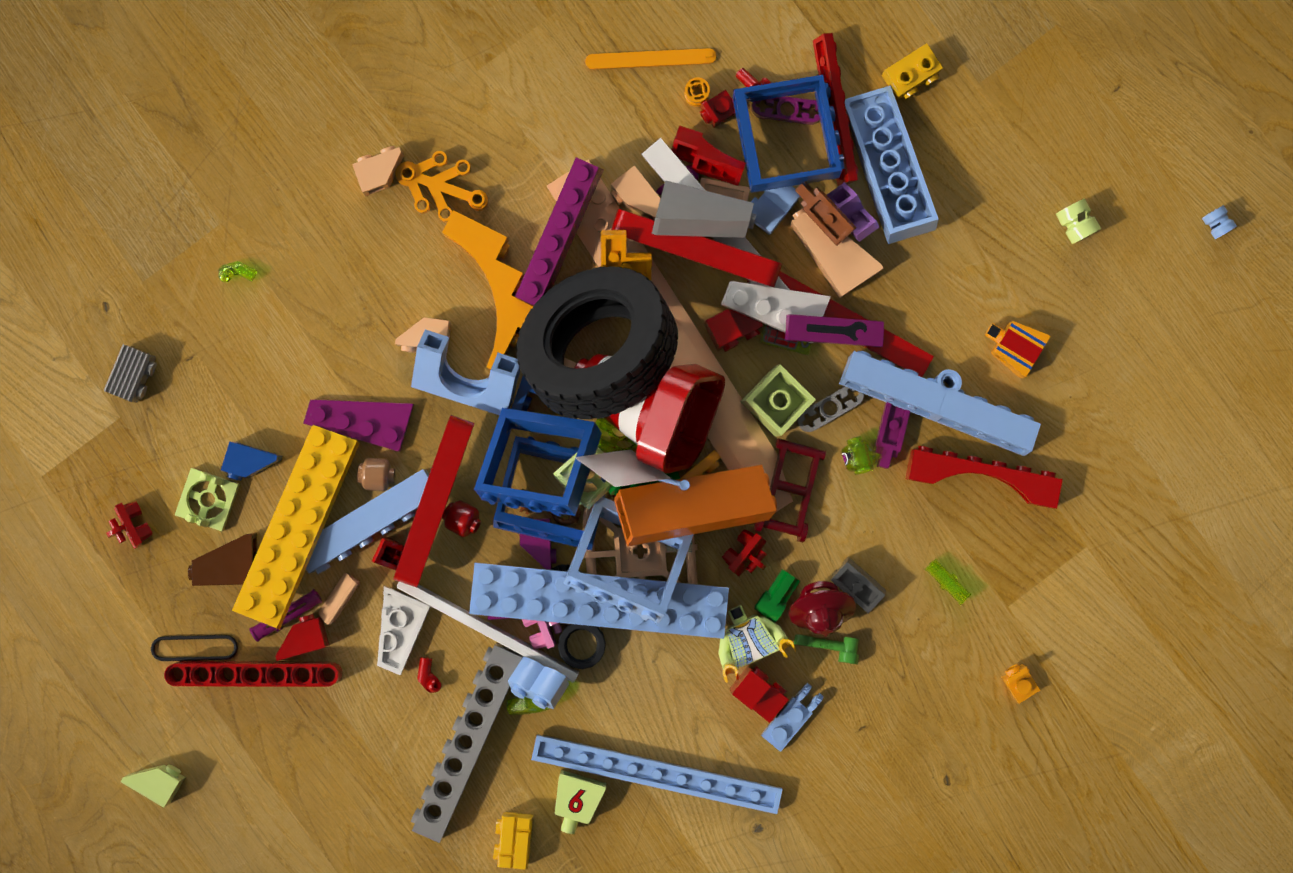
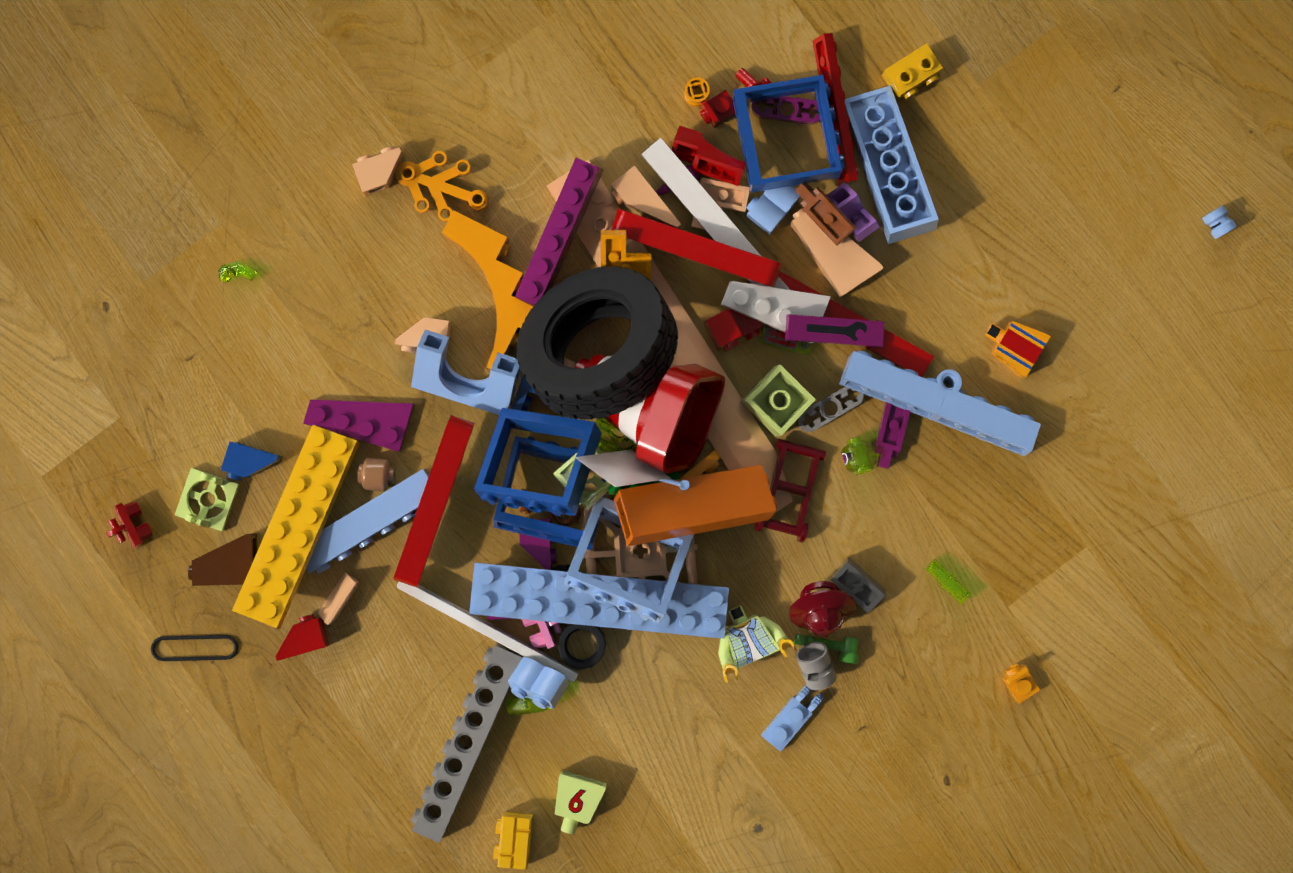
light grey brick [104,344,157,403] -> none
yellowish green slope [121,765,186,808] -> none
red beam [164,661,343,687] -> none
magenta pin [249,589,323,642] -> none
red slope [372,537,405,571] -> none
white wing [377,586,431,675] -> none
red arm [417,657,442,693] -> none
red head [442,500,481,537] -> none
light blue plate [531,734,783,814] -> none
light orange piece [585,48,716,69] -> none
light grey slope [652,181,756,238] -> none
red hips [722,529,767,577] -> none
red brick [729,665,789,723] -> none
green piece [754,569,800,622] -> none
red arch [905,446,1063,509] -> none
yellowish green wheel [1056,198,1101,244] -> none
none -> light grey wheel [796,642,837,690]

